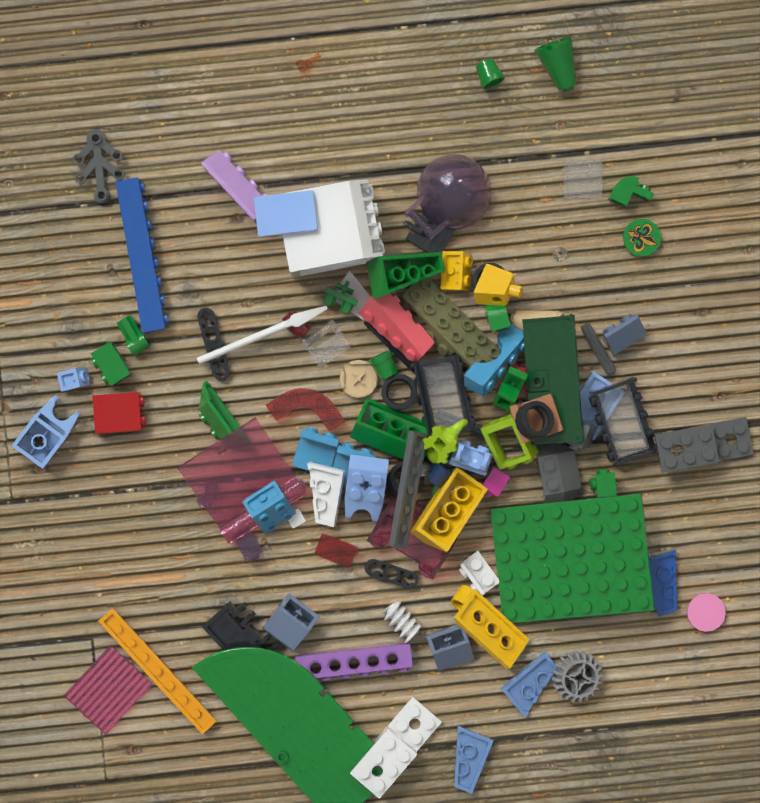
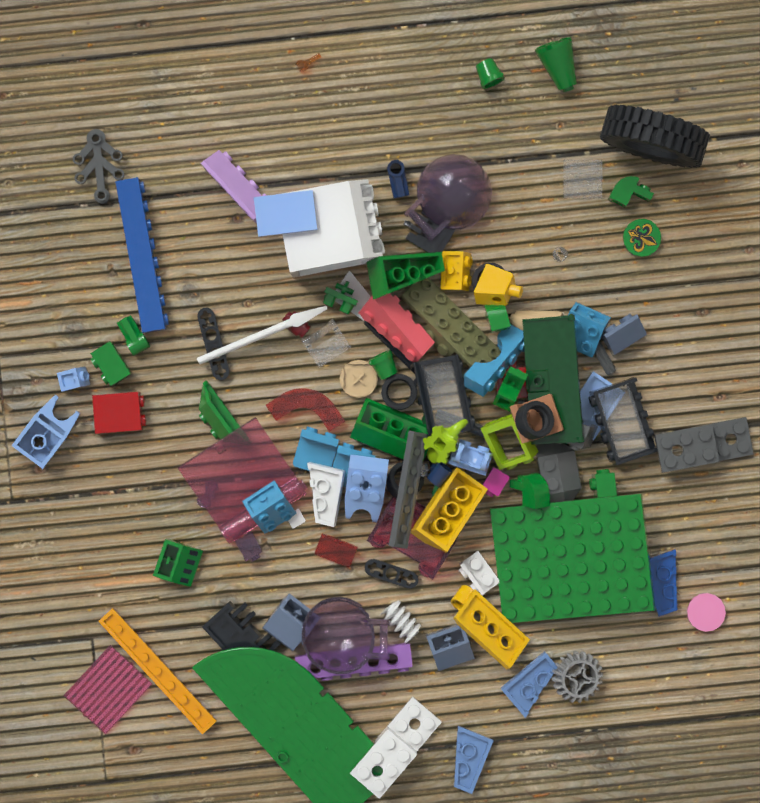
none -> green slope [153,538,203,587]
none -> clear purple windscreen [301,597,390,674]
none -> dark blue piece [387,160,410,199]
none -> green brick [510,473,550,509]
none -> dark azure bracket [568,302,611,357]
none -> black tyre [600,105,710,168]

